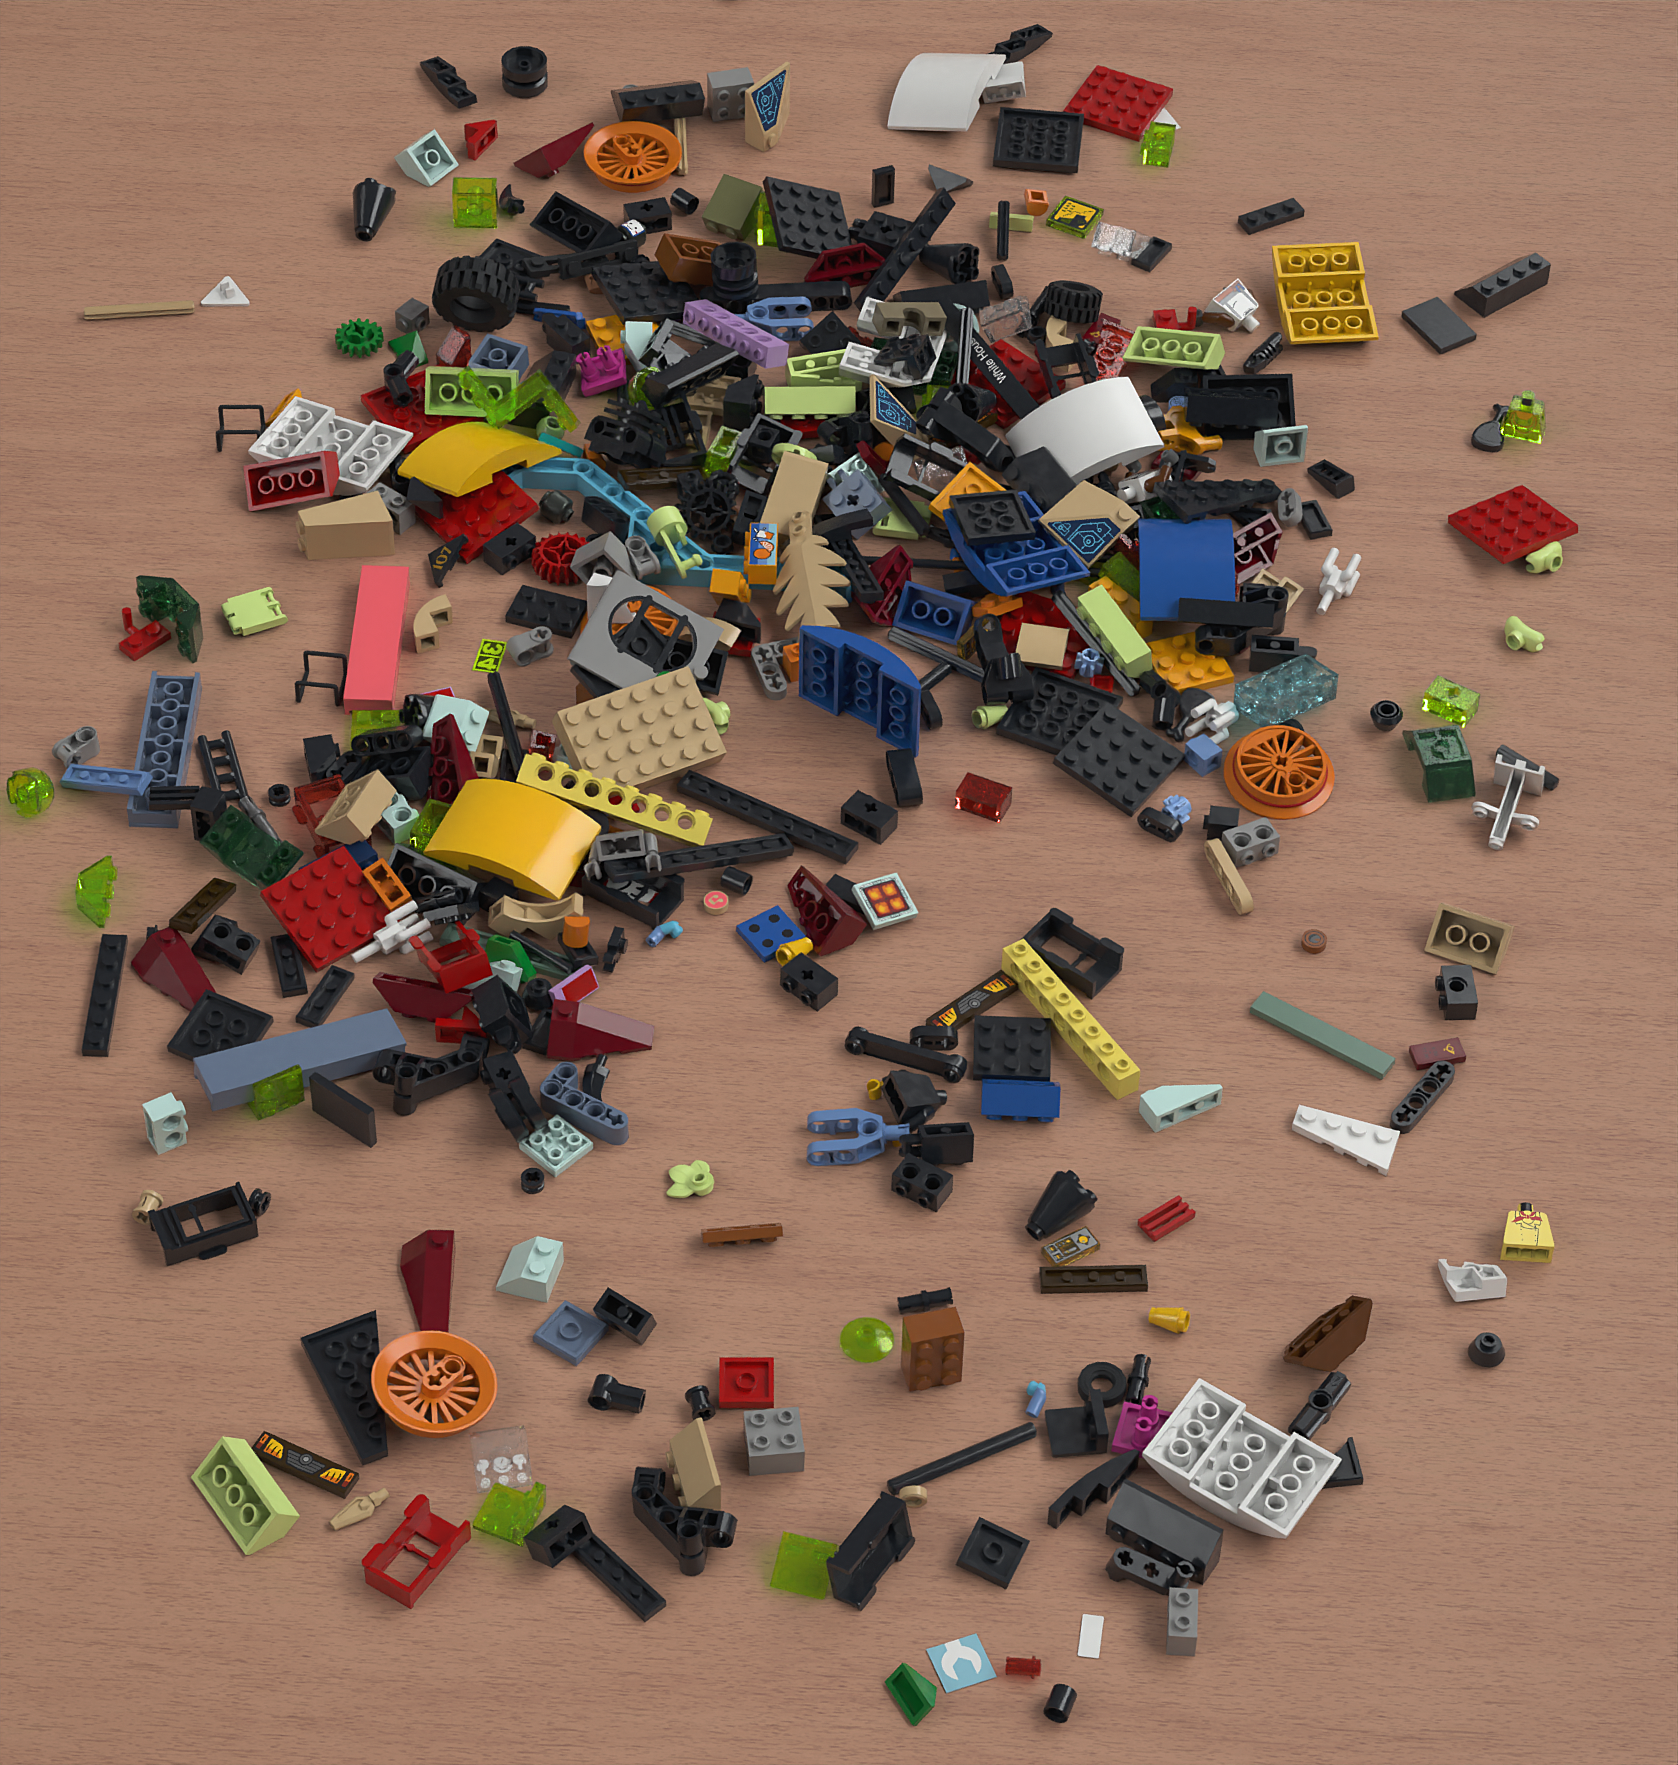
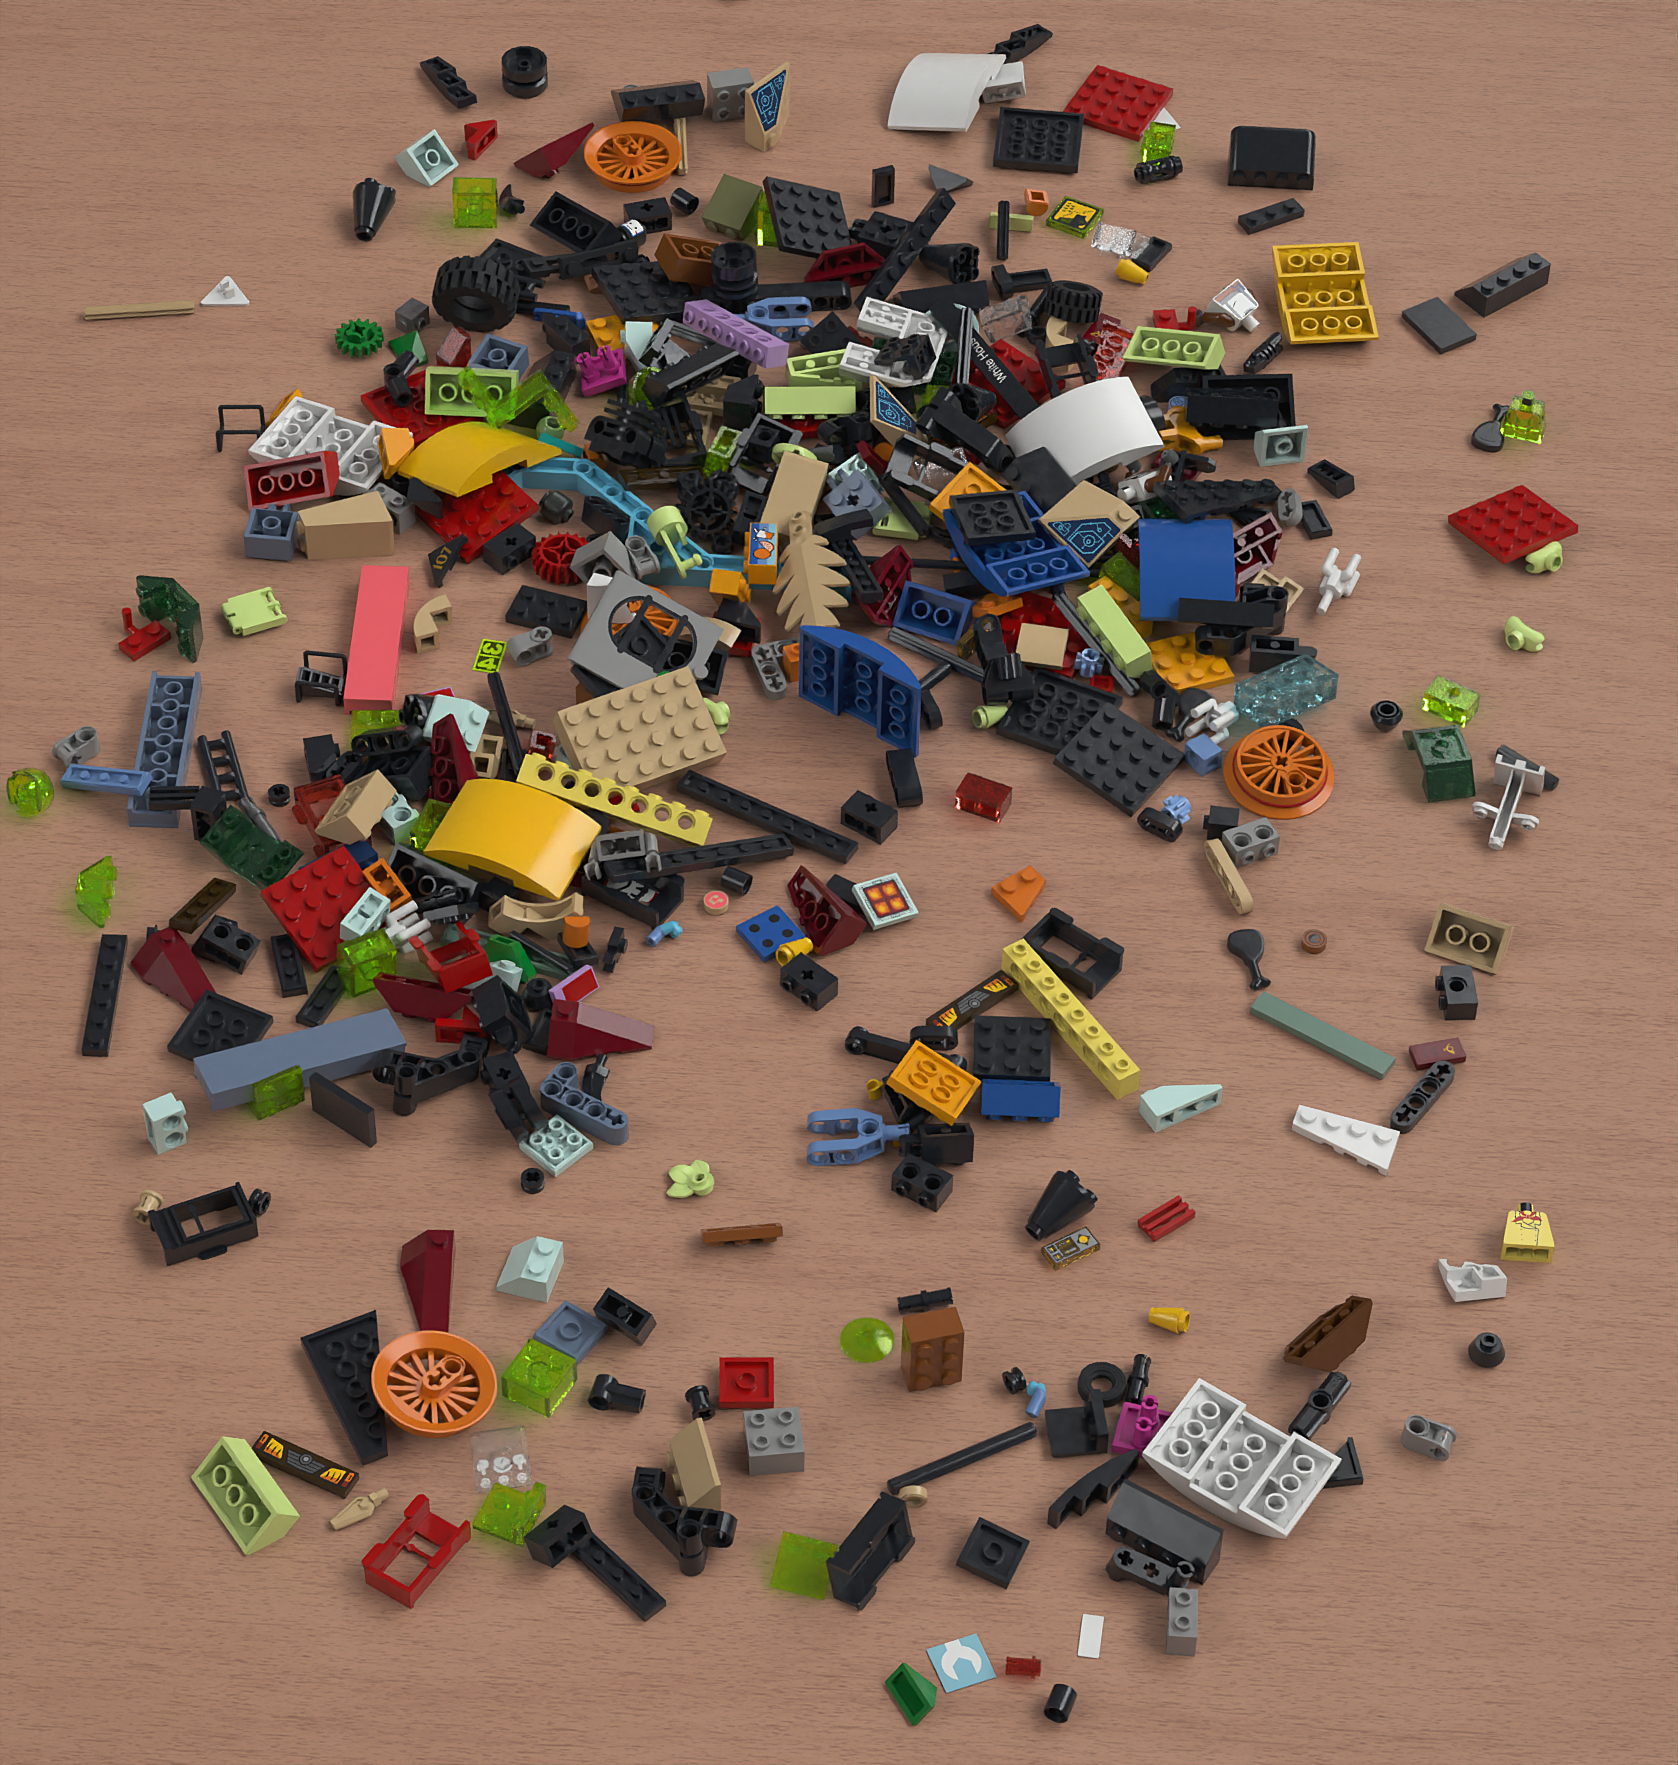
dark tan arch [872,302,947,336] -> none
dark brown tile [1039,1265,1148,1294] -> none
none -> sand blue hinge [244,503,299,561]
none -> black slope [296,667,346,699]
none -> clear neon green brick [337,928,397,999]
none -> light aqua brick [340,887,390,951]
none -> light orange slope [377,428,414,479]
none -> clear neon green brick [501,1338,578,1418]
none -> light orange plate [886,1040,982,1126]
none -> orange wing [991,865,1046,922]
none -> black bush [1002,1367,1027,1395]
none -> black tile [1008,268,1052,293]
none -> yellow cone [1115,259,1149,285]
none -> black piece [1134,155,1183,184]
none -> black piece [1227,929,1271,991]
none -> black windscreen [1228,126,1316,190]
none -> light grey piece [1401,1415,1457,1461]

